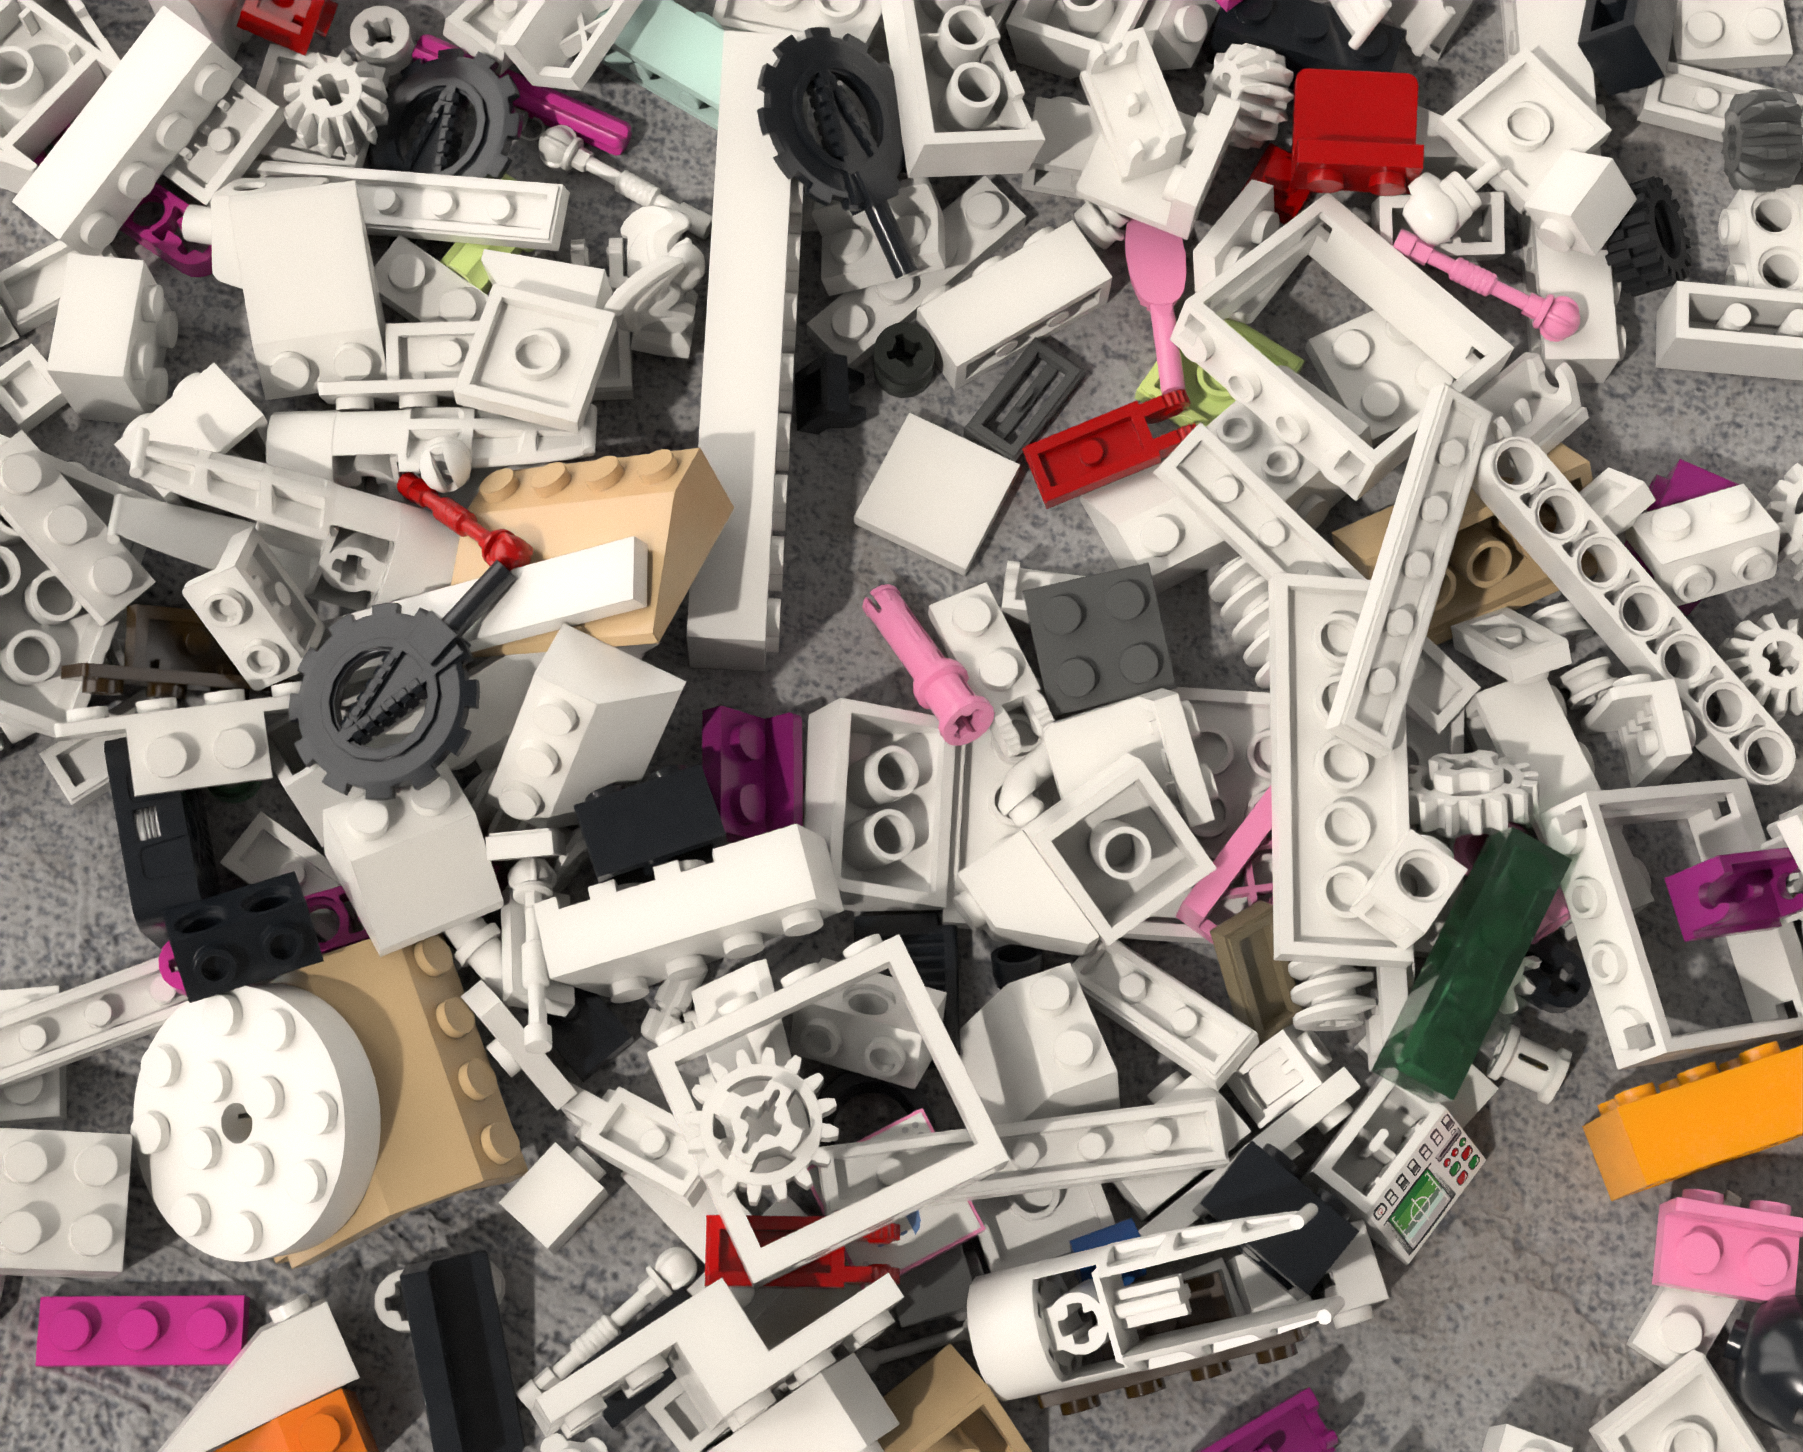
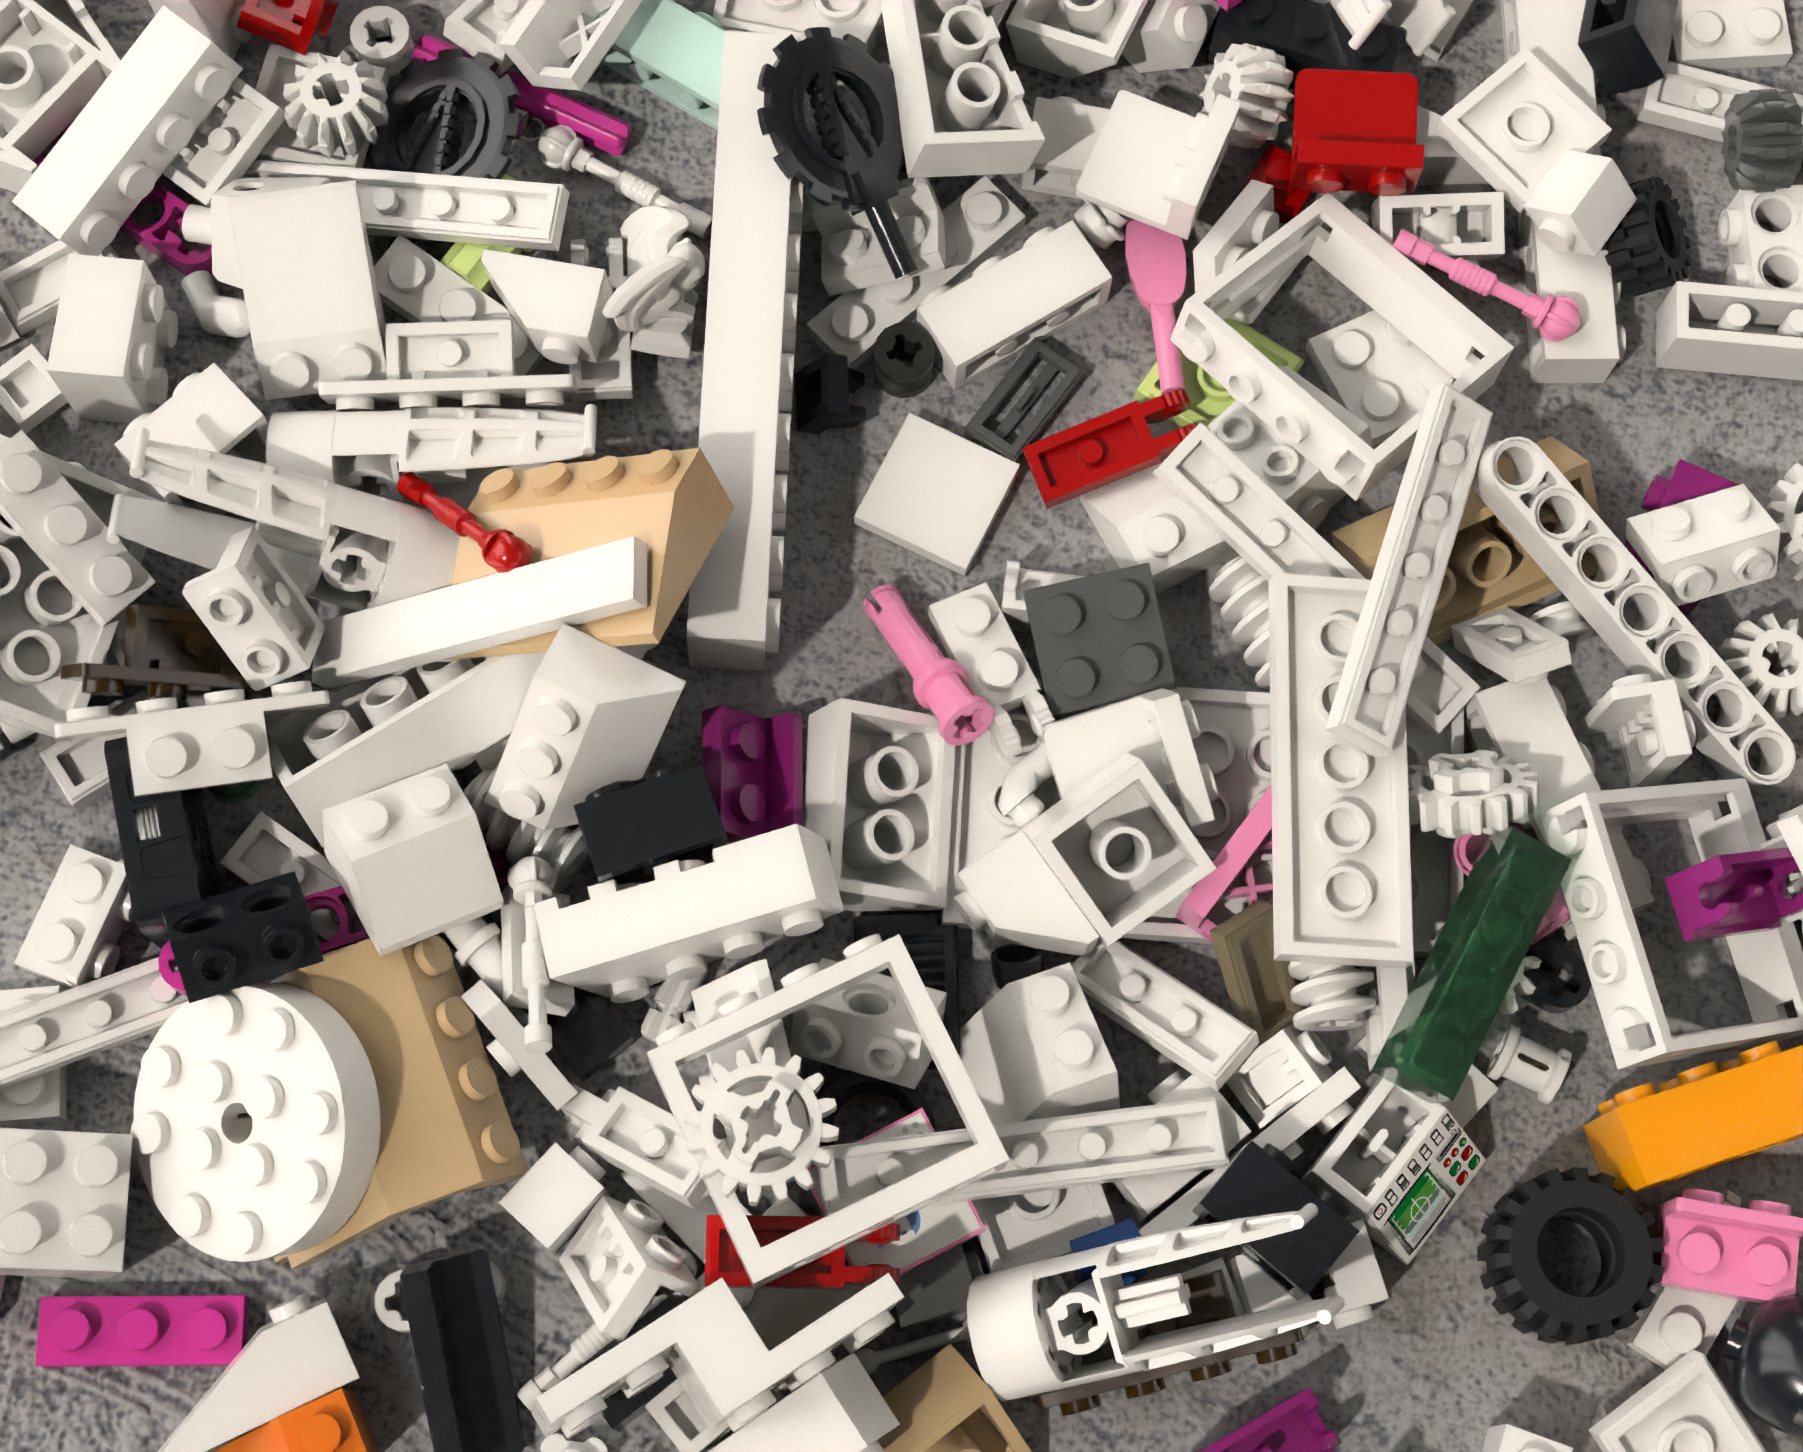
bar [289,560,517,801] -> none
white hinge [419,436,472,493] -> none
white plate [453,283,617,434] -> none
white tile [485,828,566,861] -> none
white hinge [1079,27,1186,183] -> none
white brick [1349,829,1468,950] -> none
white piece [1402,158,1502,245] -> none
white hinge [1470,352,1589,478] -> none
white bush [1556,656,1619,710] -> none
white plate [1579,467,1656,536] -> none
none -> white bracket [14,844,135,988]
none -> white arm [181,270,250,338]
none -> white bracket [559,1194,698,1341]
none -> black tyre [1477,1167,1664,1345]

